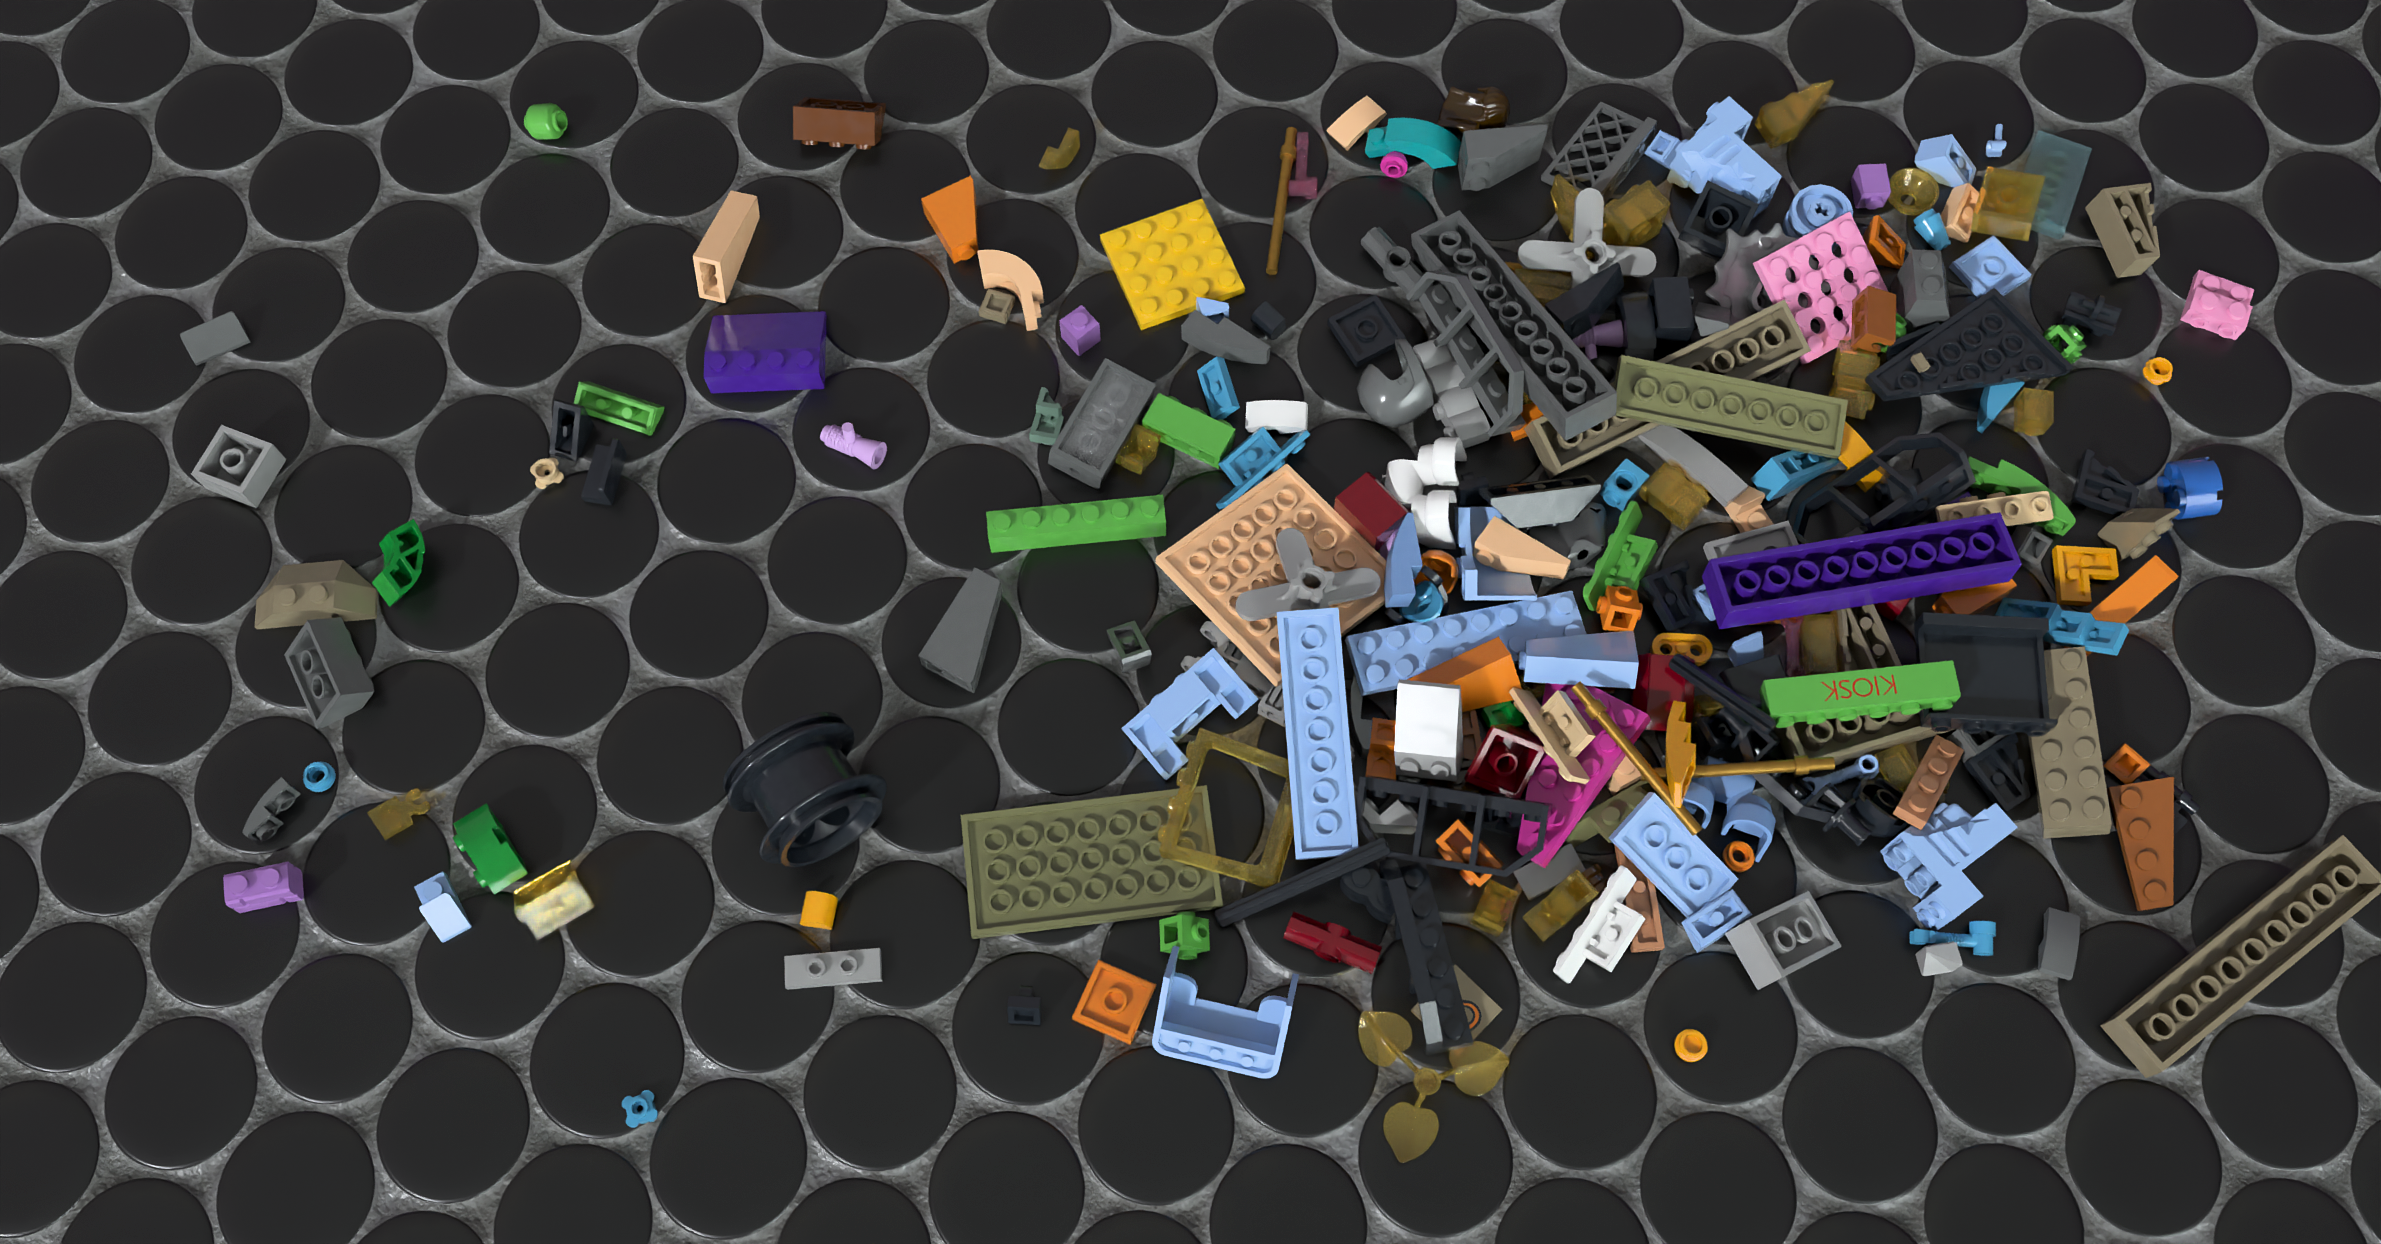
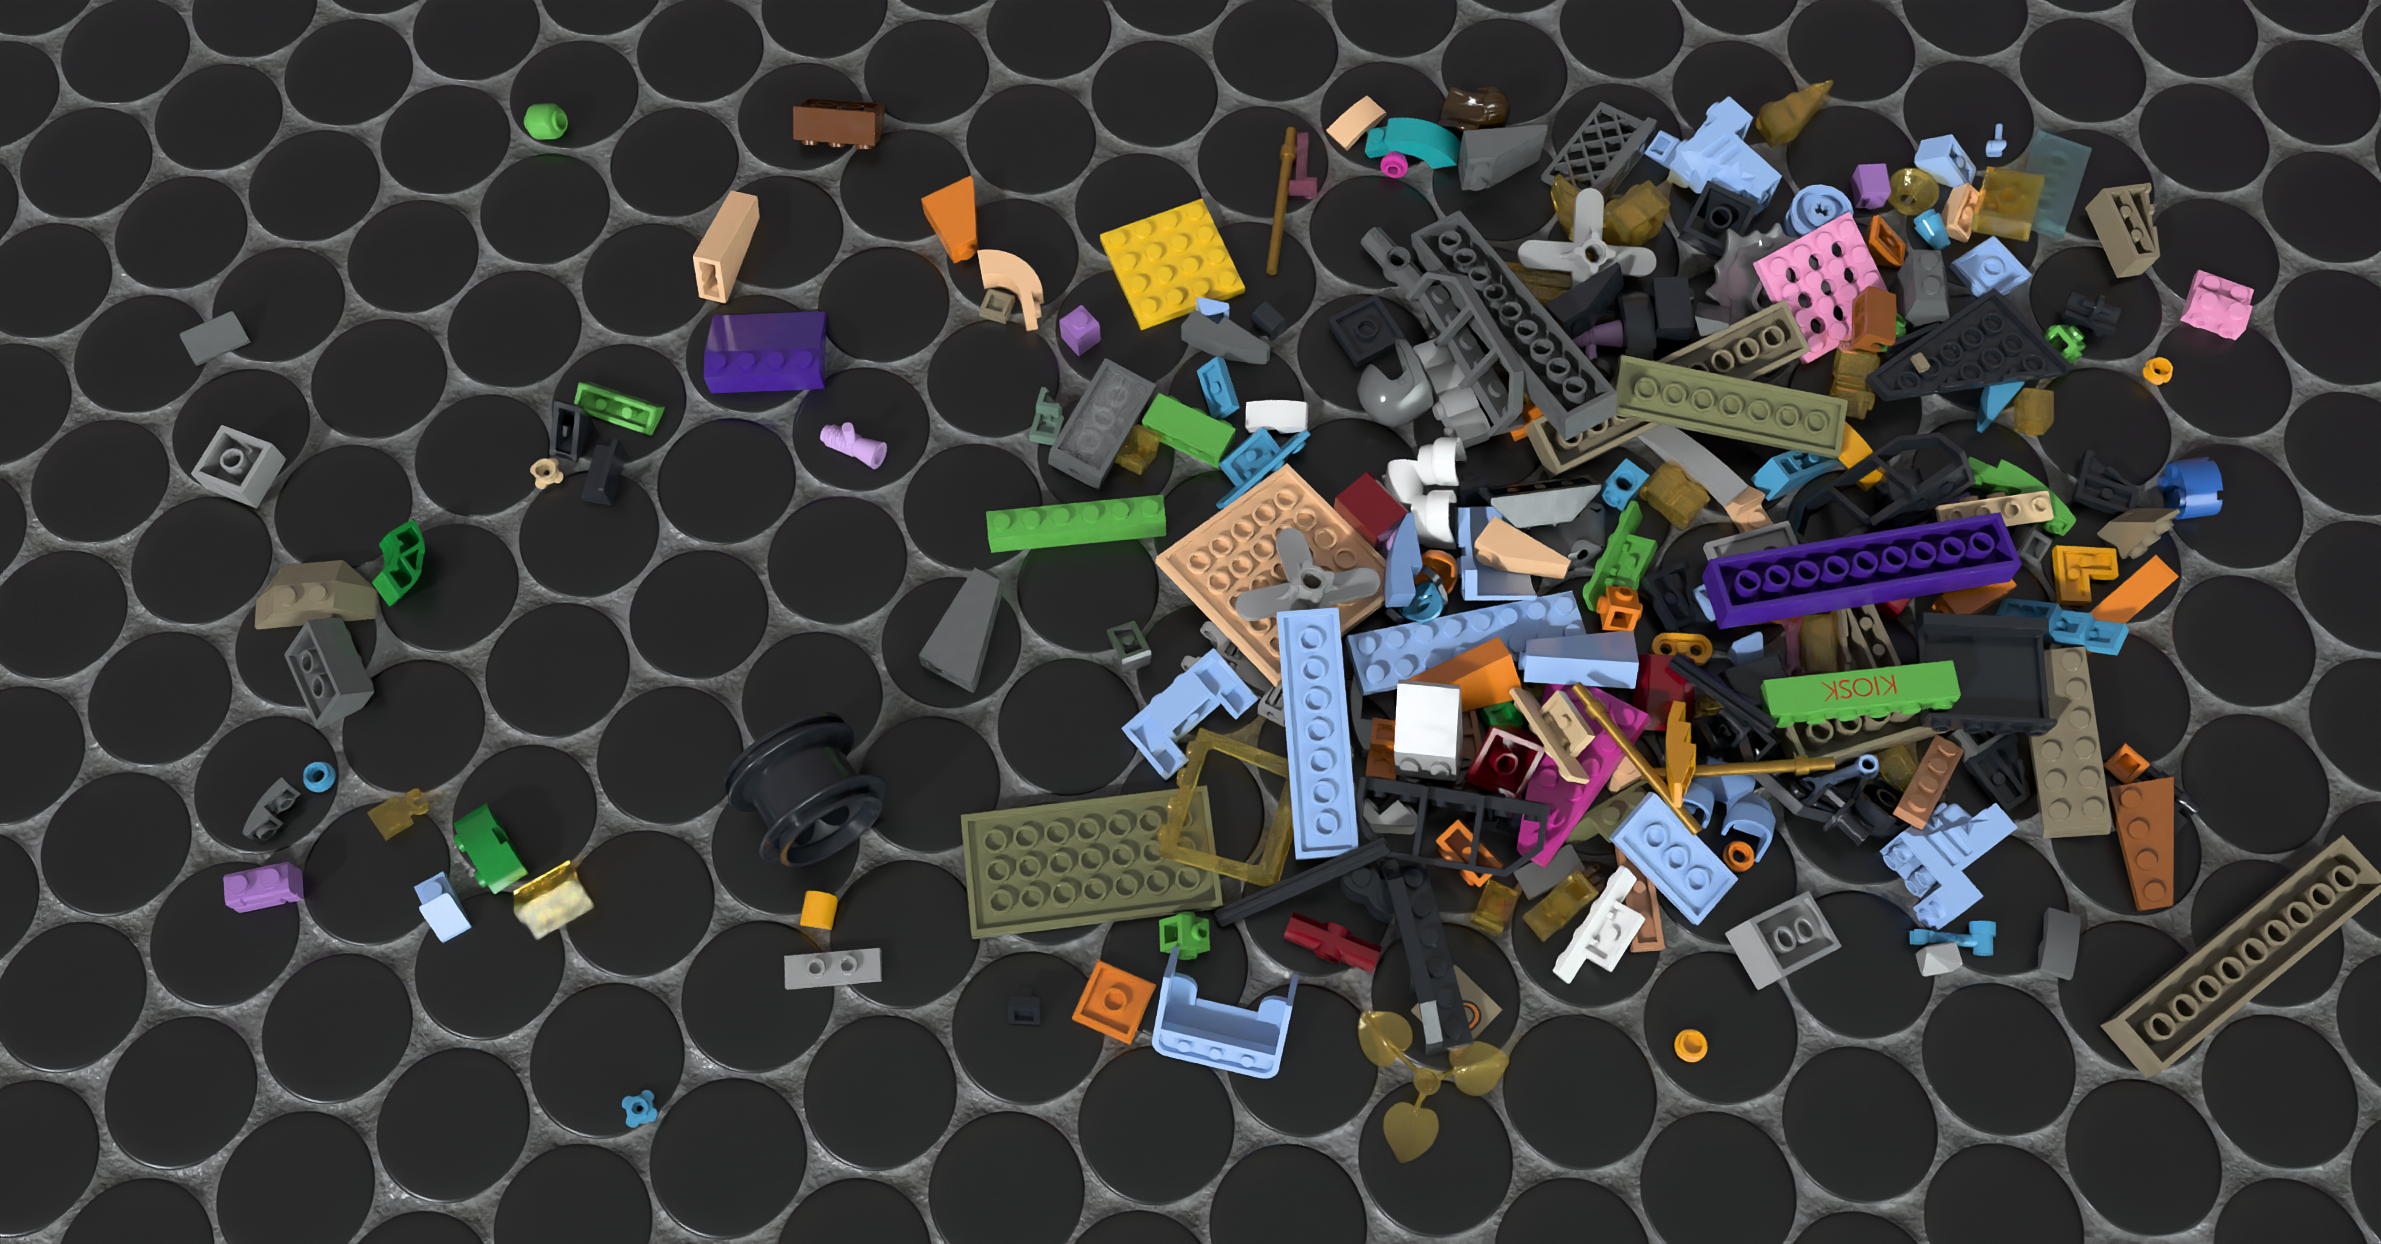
clear yellow slope [1039,128,1080,169] -> none
light blue slope [1681,889,1752,953] -> none

